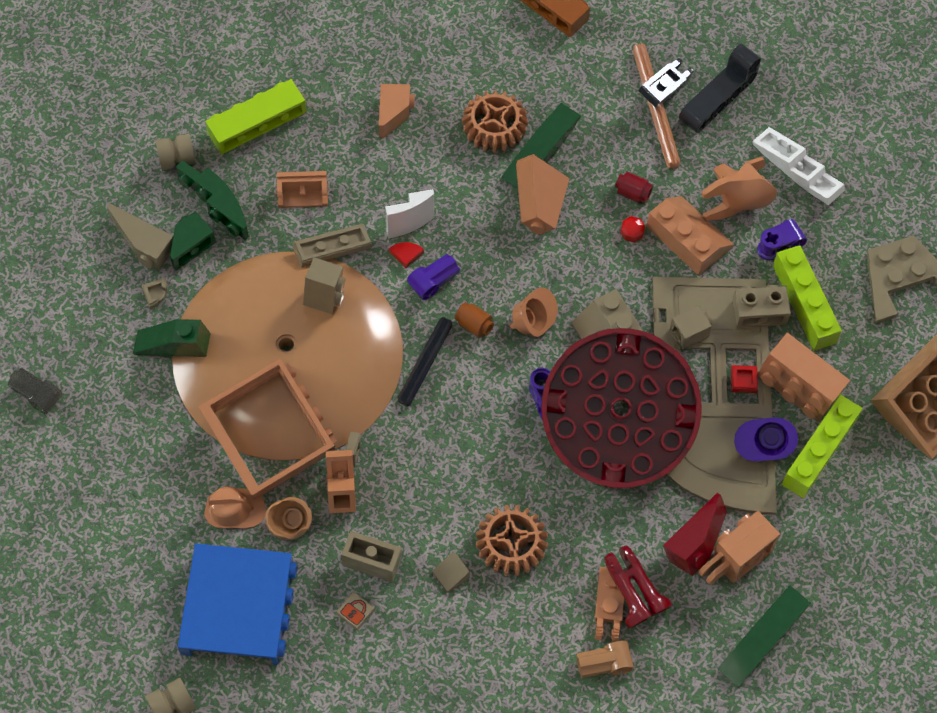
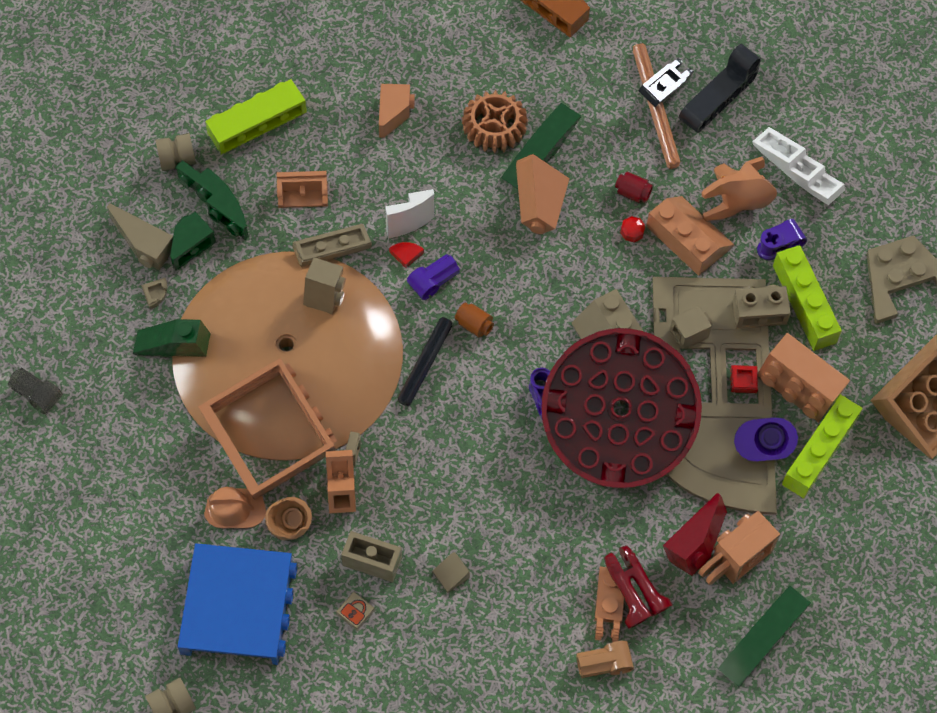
nougat gear [476,504,548,576] -> none
nougat piece [510,287,558,337] -> none

